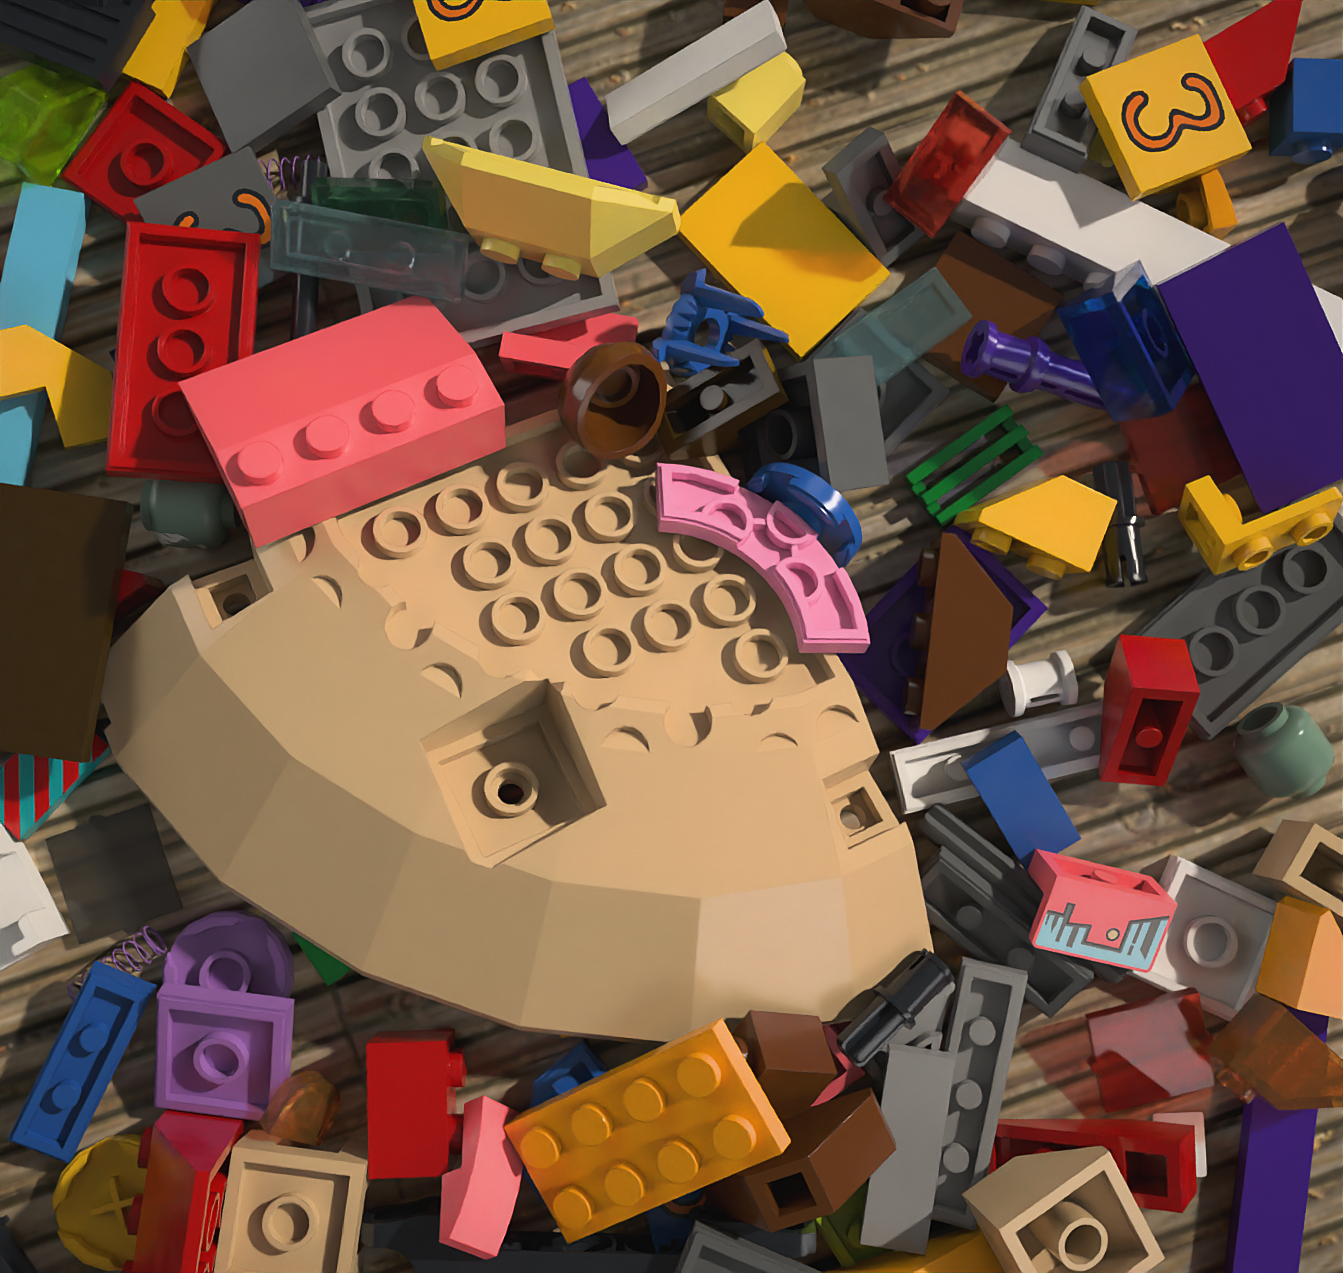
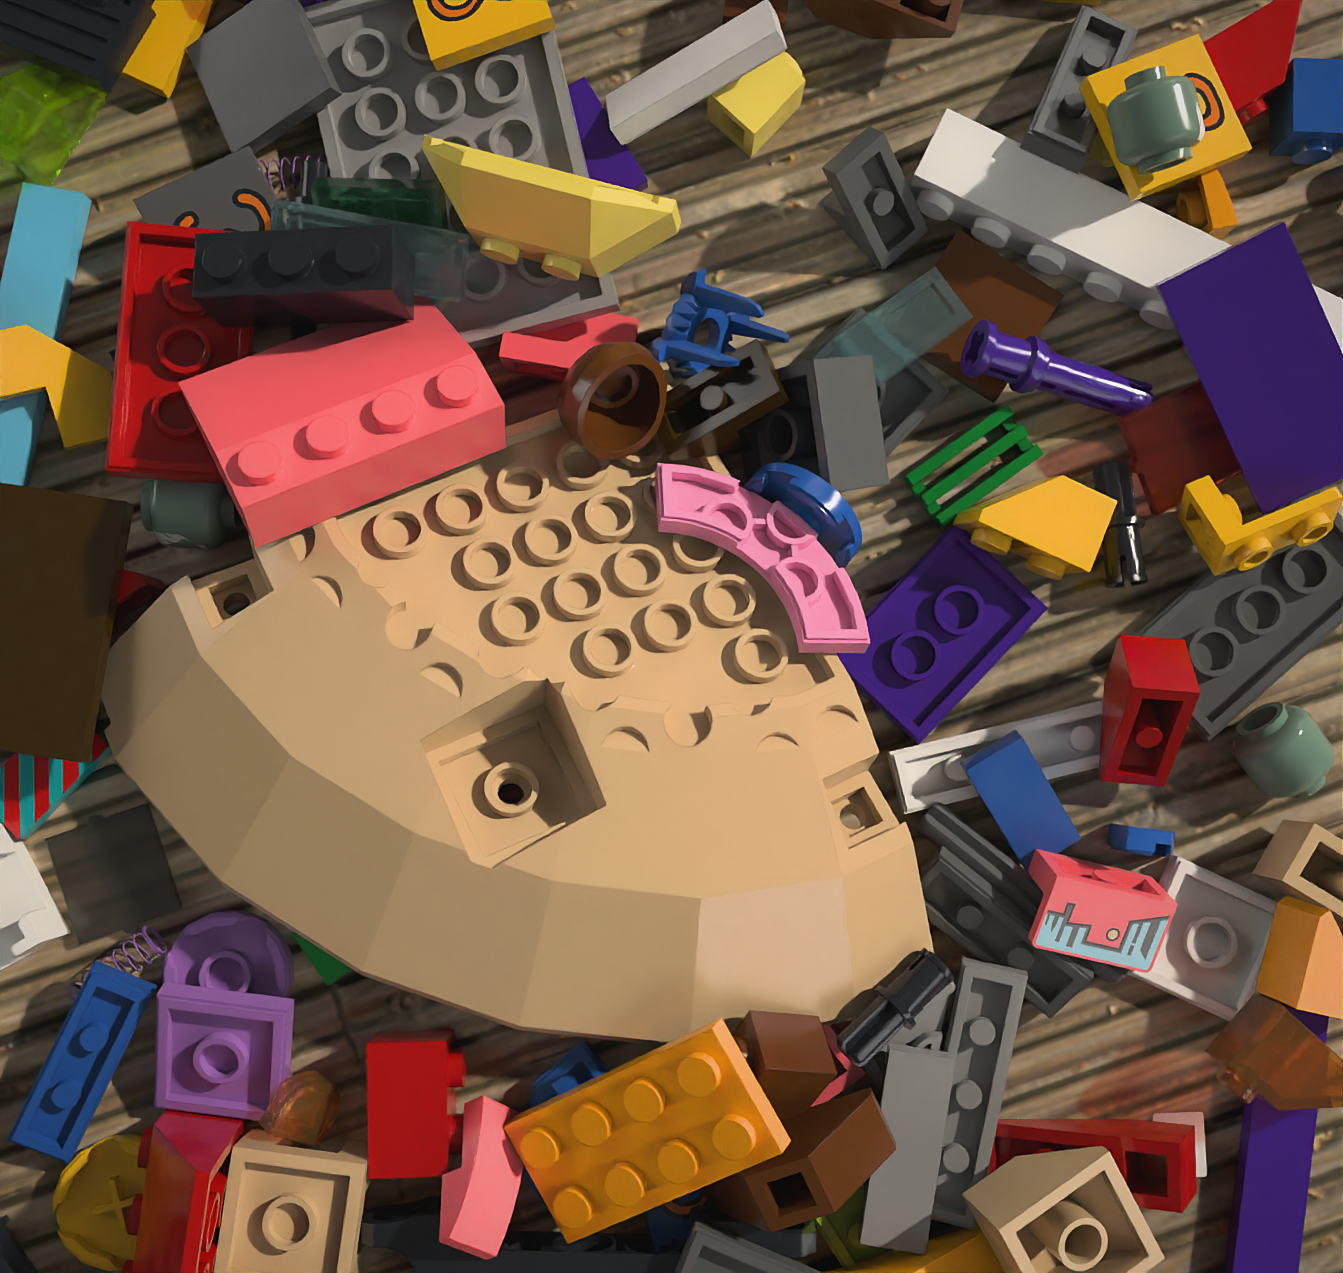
red tile [60,79,232,226] -> none
yellow tile [676,141,891,362] -> none
clear red slope [882,90,1012,238] -> none
reddish brown slope [902,532,1013,731] -> none
white bush [998,650,1078,718] -> none
clear blue slope [1056,259,1195,422] -> none
clear red piece [1085,986,1214,1114] -> none
none -> black brick [192,224,415,328]
none -> sand green head [1107,66,1205,175]
none -> blue tile [1107,823,1175,857]

